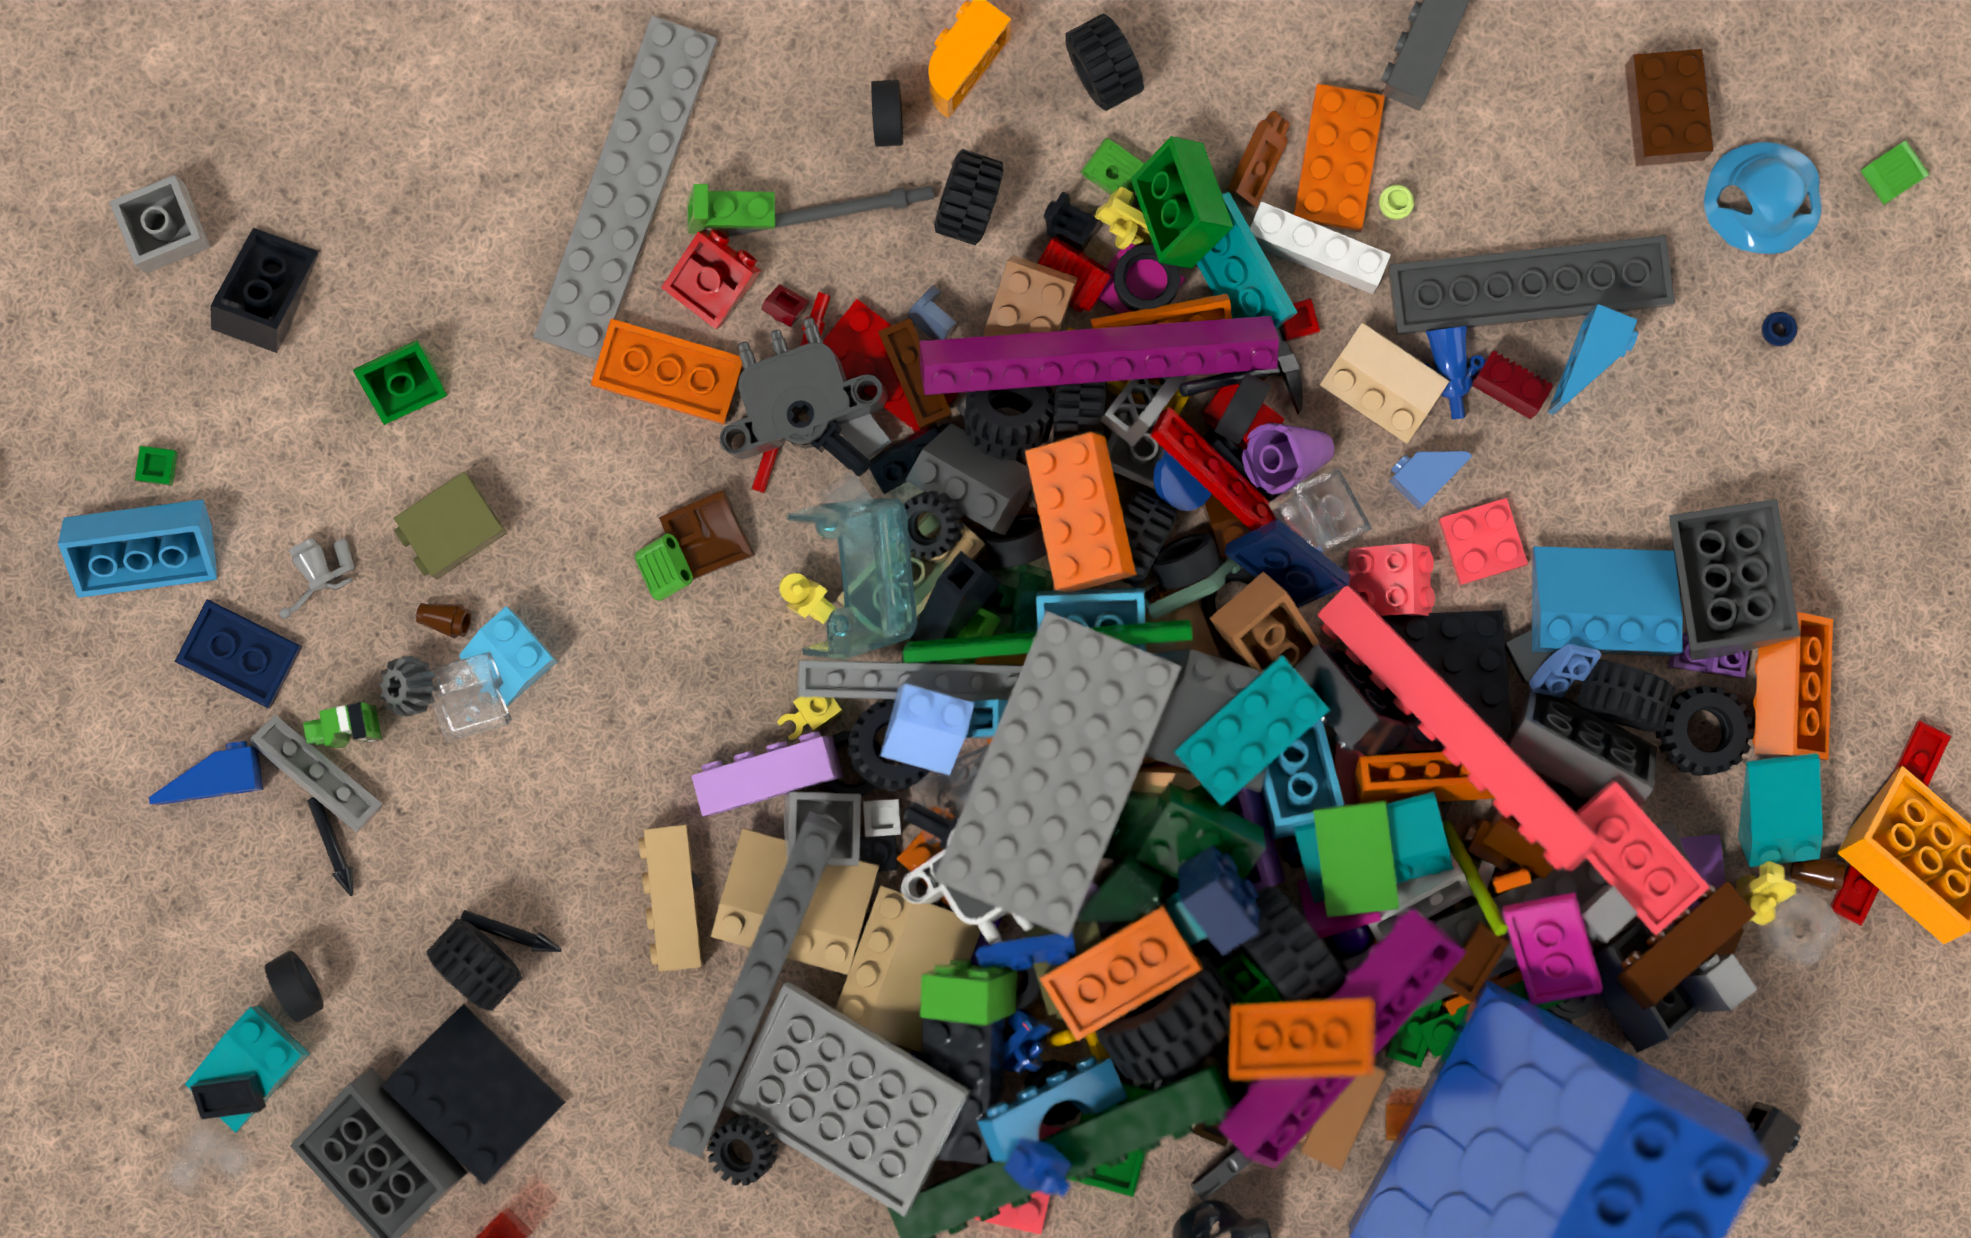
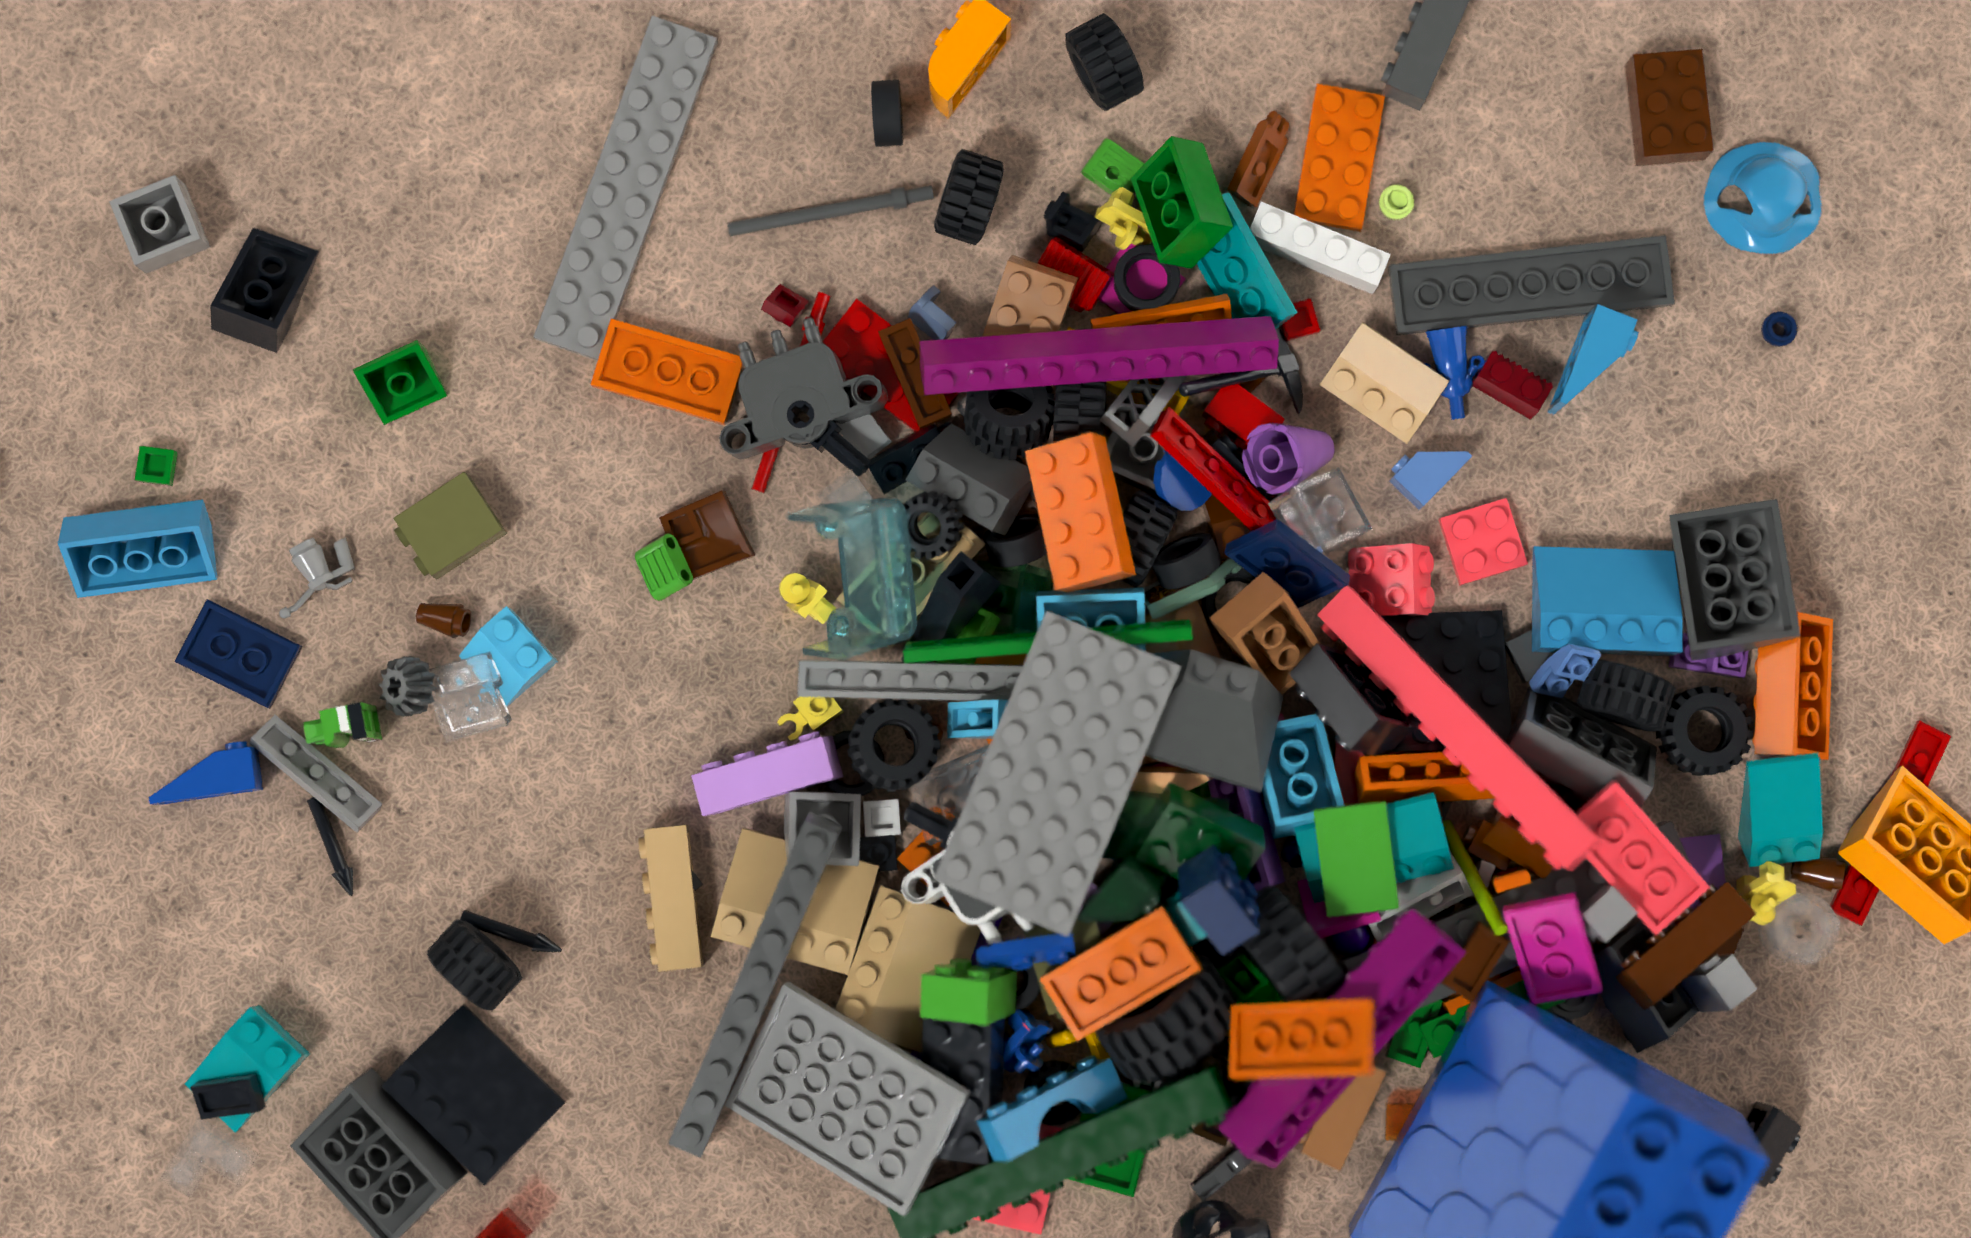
black tyre [265,951,323,1022] -> none
red plate [661,229,761,329] -> none
bright green bracket [687,184,775,234] -> none
black tyre [707,1115,778,1186] -> none
light blue slope [880,684,974,775] -> none
blue brick [1004,1137,1071,1198] -> none
teal plate [1173,656,1330,806] -> none
black tyre [1215,373,1271,445] -> none
bright green piece [1860,140,1930,205] -> none

